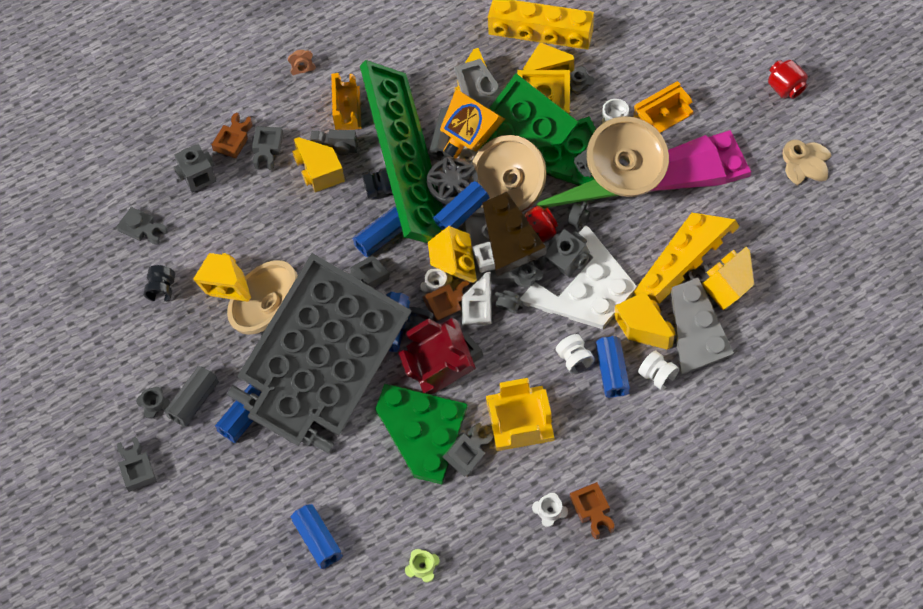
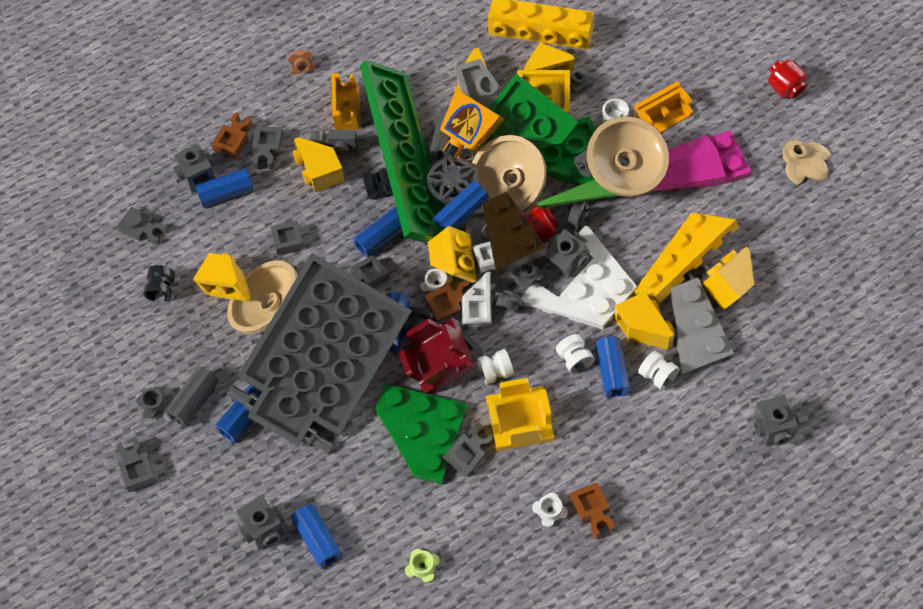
none -> blue axle [195,168,254,208]
none -> dark grey brick [236,495,285,550]
none -> dark grey plate [271,221,304,255]
none -> white wheel [477,349,514,385]
none -> dark grey brick [753,395,800,446]

